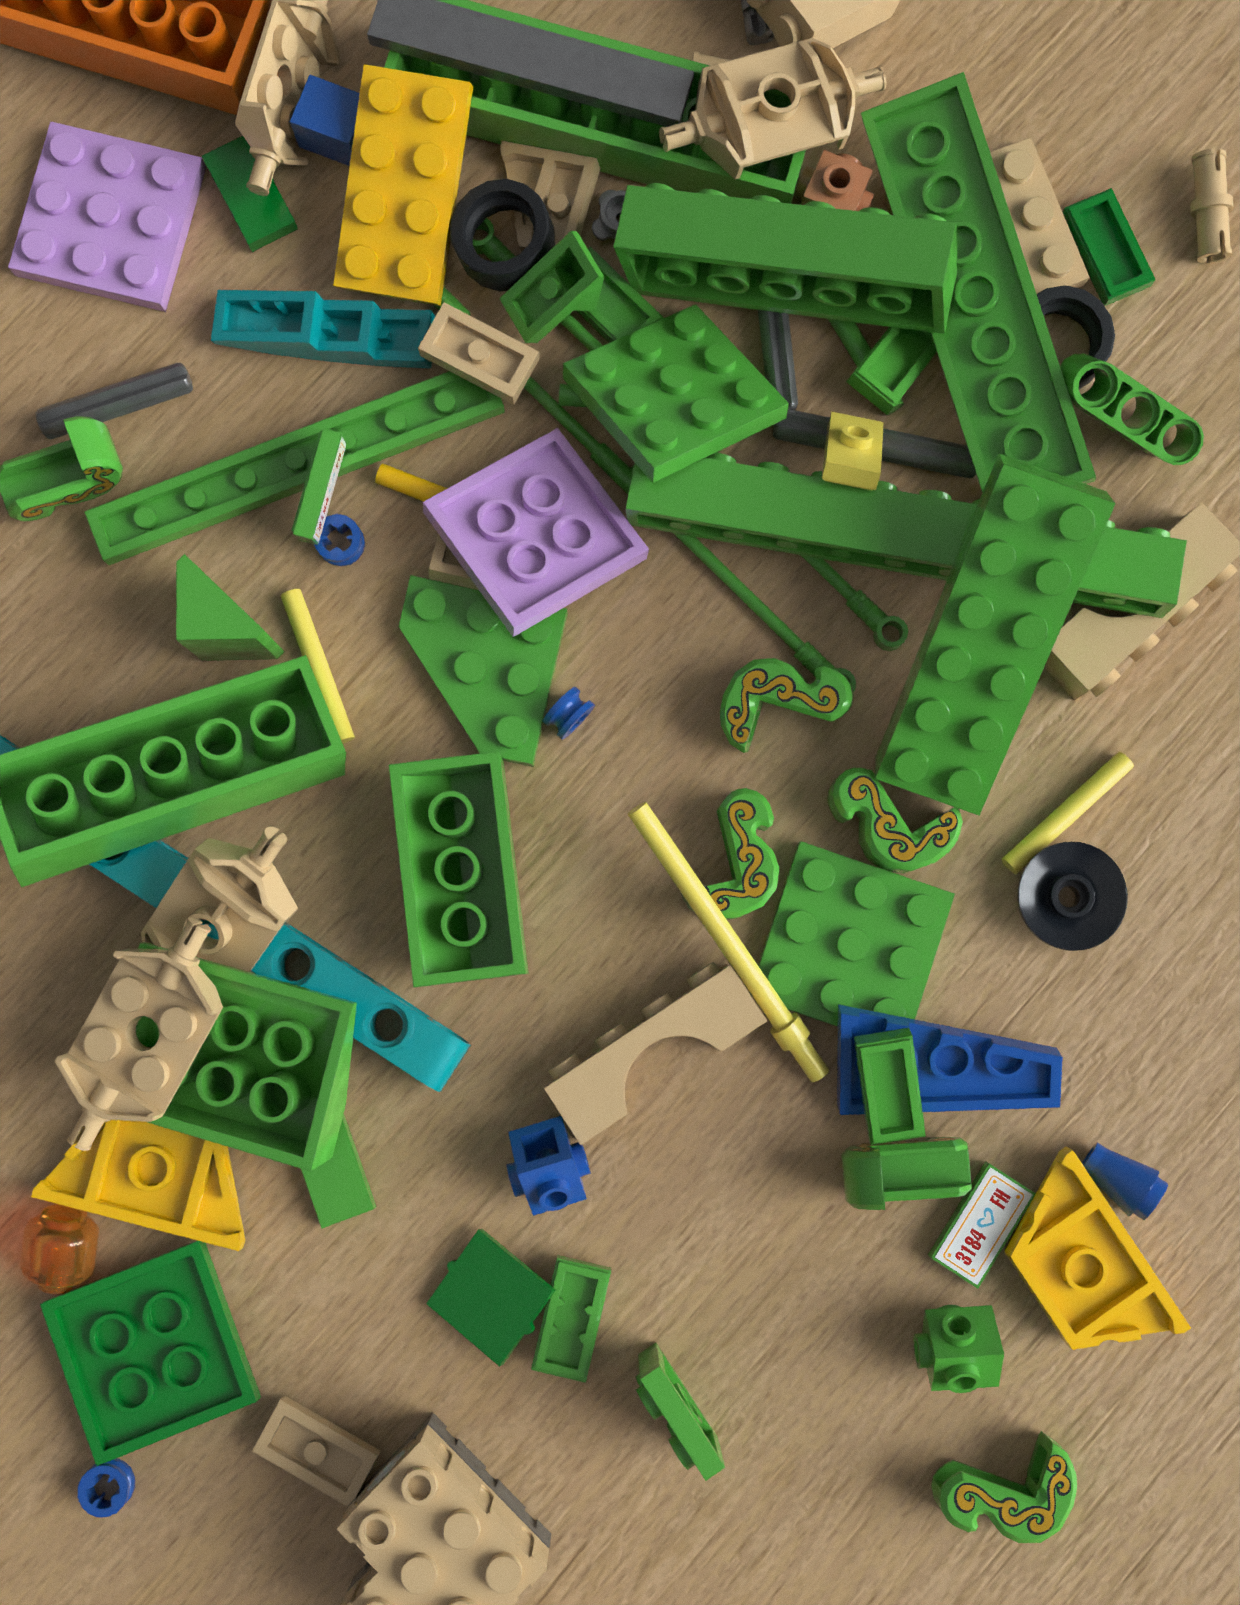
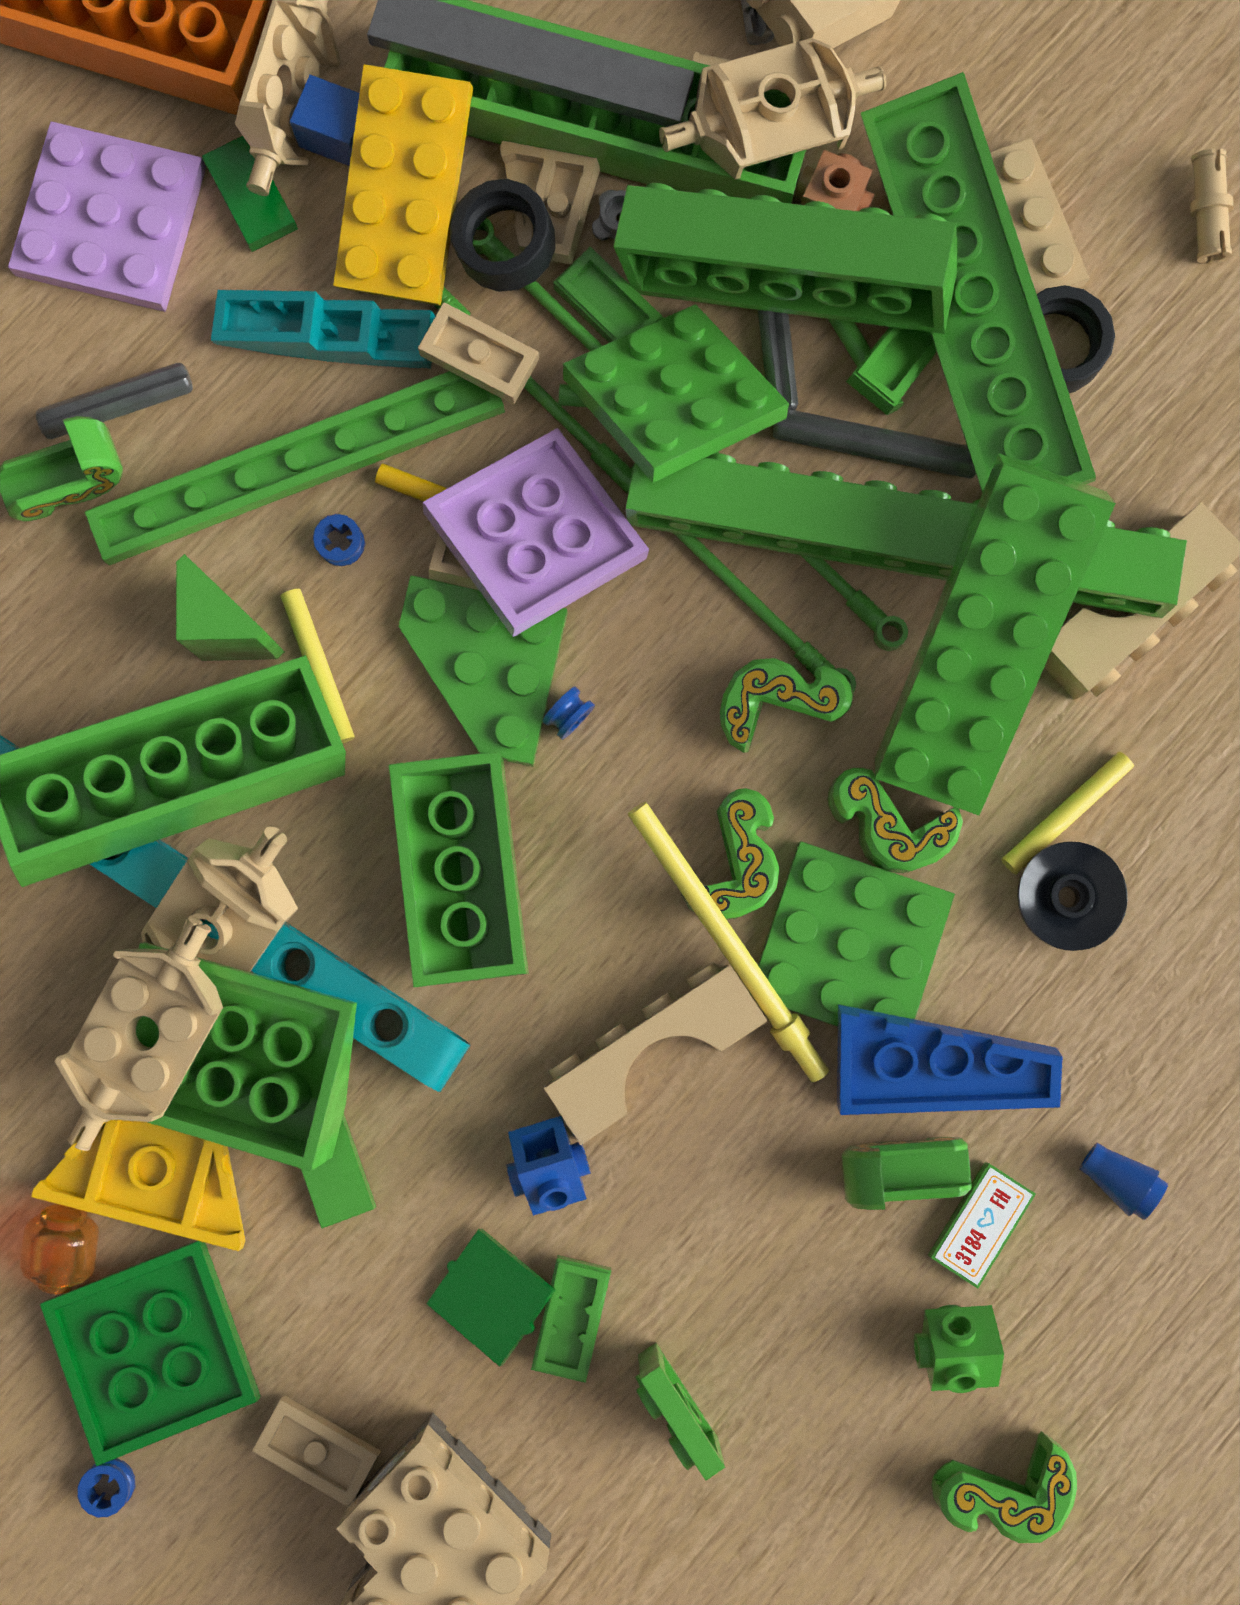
bright green tile [291,428,347,546] -> none
bright green slope [499,231,604,343] -> none
light yellow plate [822,411,884,491] -> none
bright green tile [854,1028,926,1145] -> none
yellow wing [1004,1146,1191,1350] -> none
bright green beam [1060,353,1204,465] -> none
green tile [1062,188,1156,306] -> none

